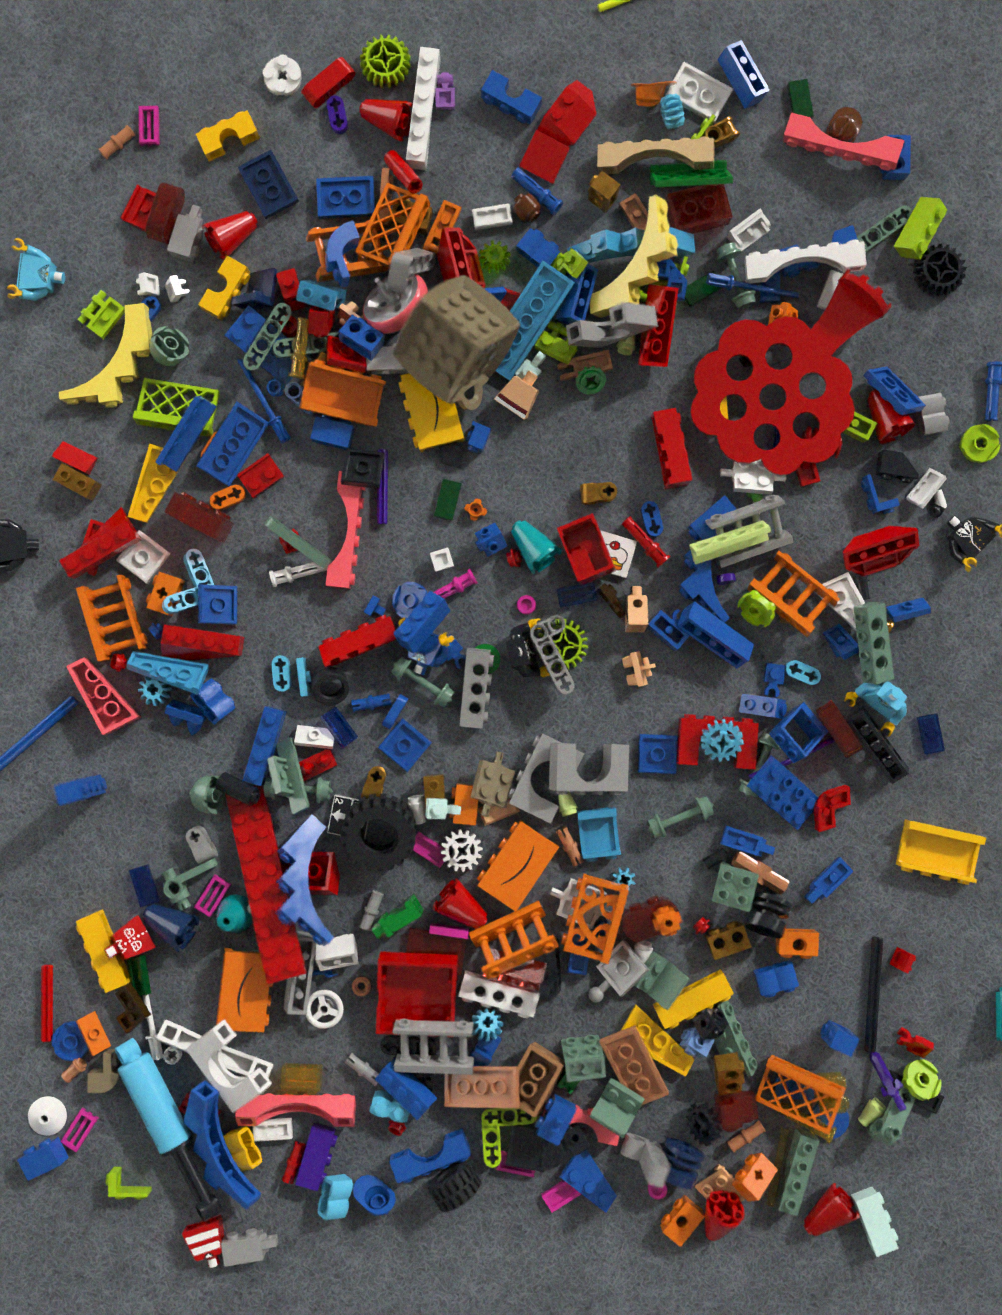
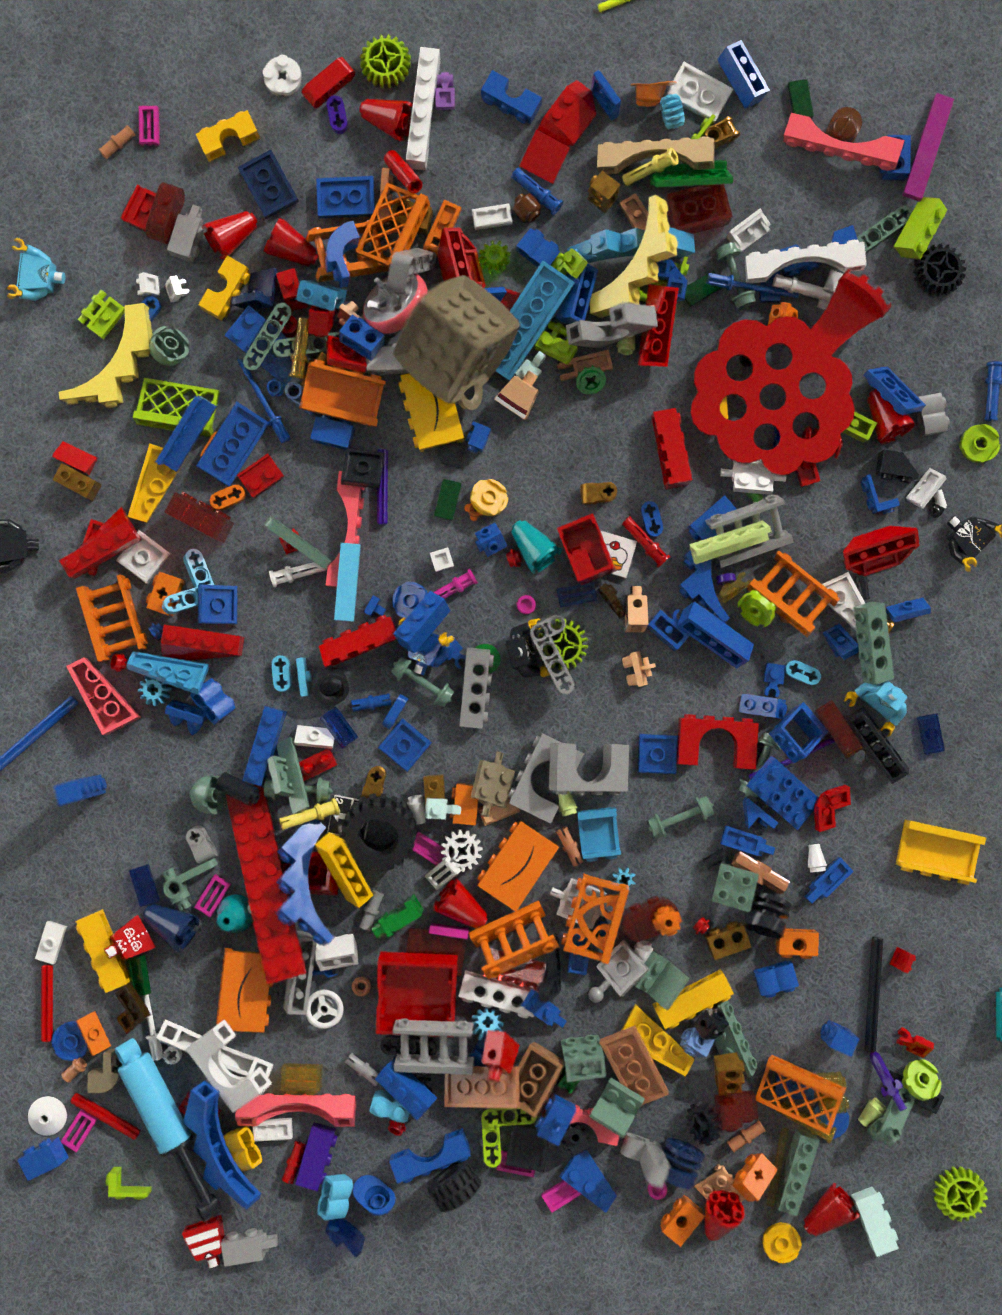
medium azure gear [700,719,744,762] -> none
none -> white plate [35,921,67,964]
none -> red axle [71,1093,141,1140]
none -> red cone [263,217,319,267]
none -> light yellow pin [279,798,340,830]
none -> yellow brick [315,832,373,908]
none -> clear blue slope [325,1218,365,1258]
none -> medium azure tile [334,543,361,622]
none -> white tile [425,856,461,890]
none -> yellow tile [470,479,508,516]
none -> red torso [482,1030,520,1082]
none -> blue hinge [521,989,567,1028]
none -> blue tile [591,70,621,121]
none -> light yellow pin [622,148,679,186]
none -> clear yellow plate [720,572,751,603]
none -> blue slope [743,797,778,829]
none -> yellow tile [762,1222,802,1264]
none -> white pin [772,274,832,302]
none -> white cone [808,844,827,872]
none -> magenta tile [902,93,954,202]
none -> lime gear [933,1166,988,1222]

